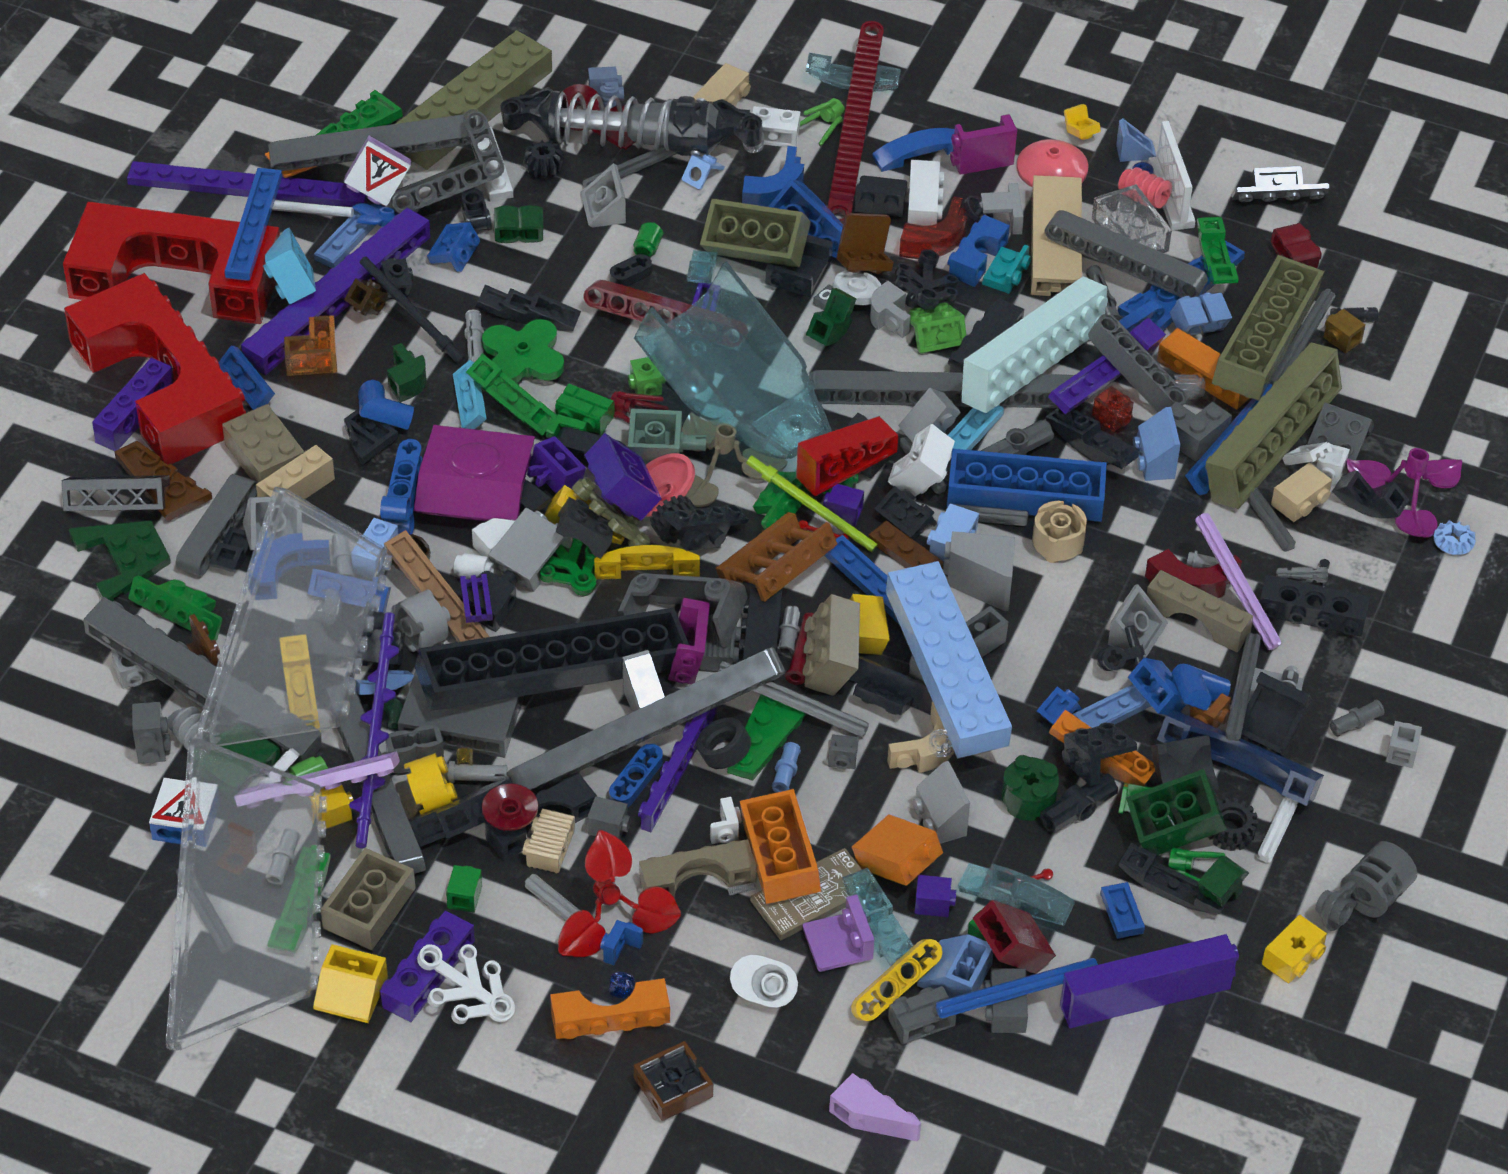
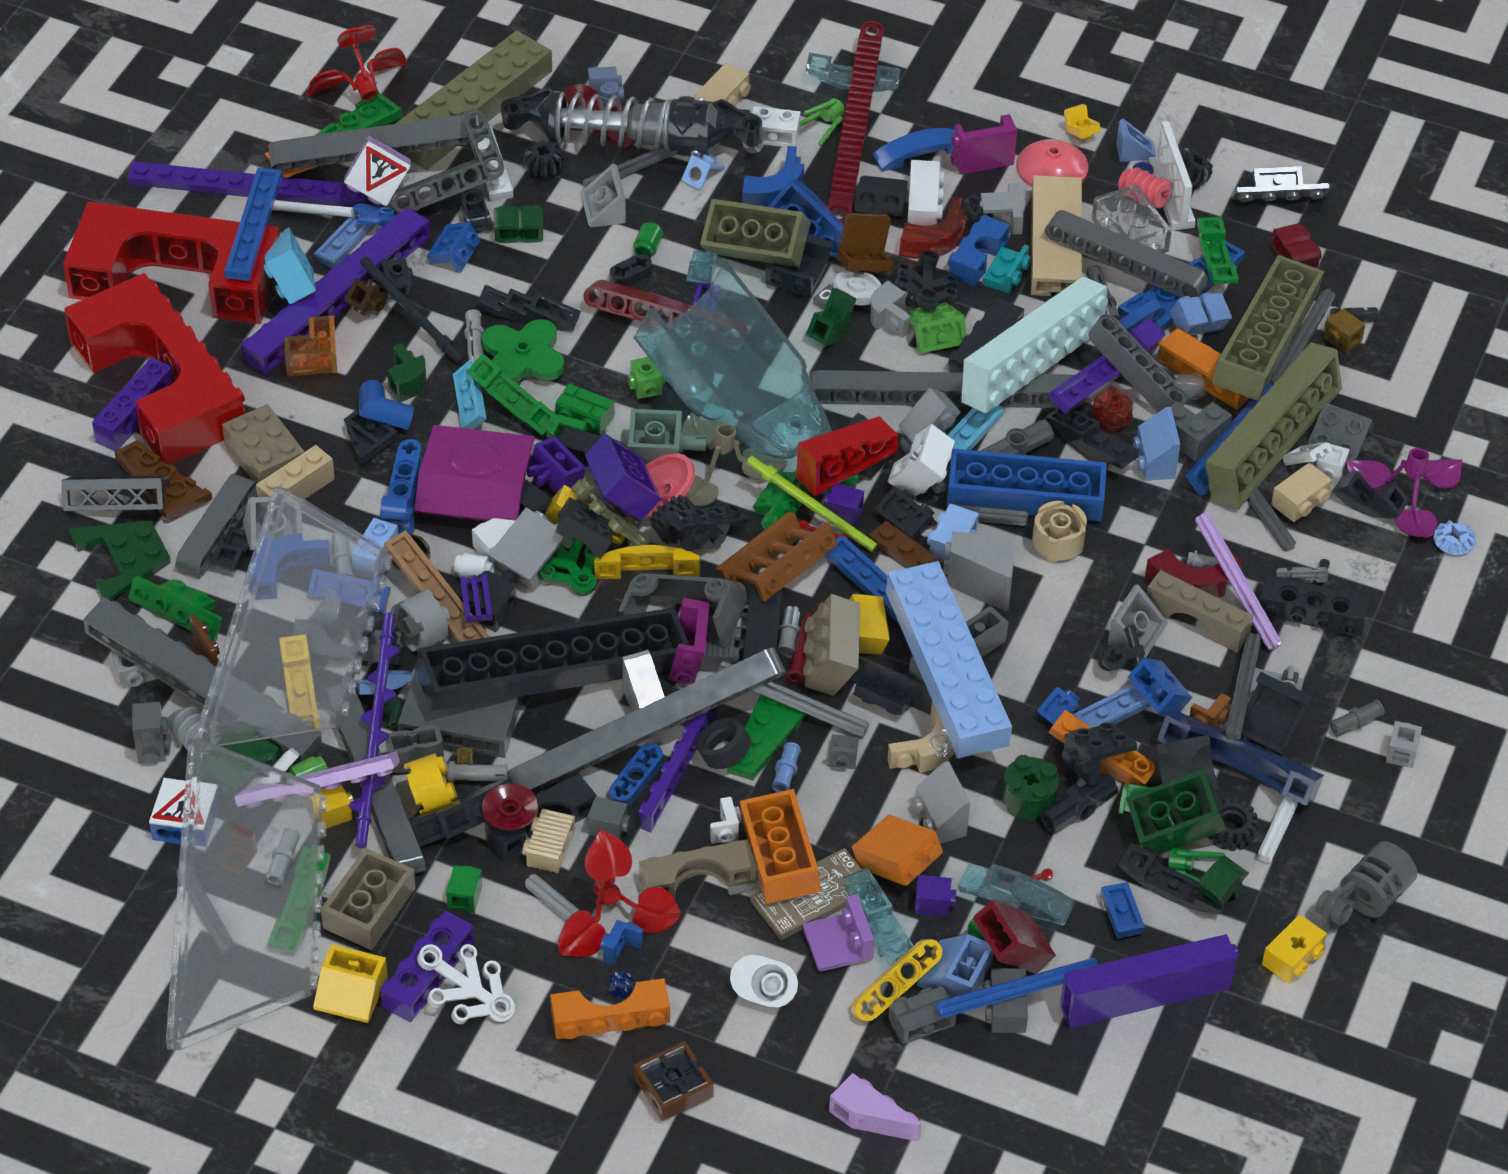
blue plate [218,345,275,410] -> none
dark red plant [611,391,669,424] -> none
blue brick [1172,663,1231,711] -> none
none -> red plant [307,25,407,100]
none -> black gear [1180,148,1213,188]

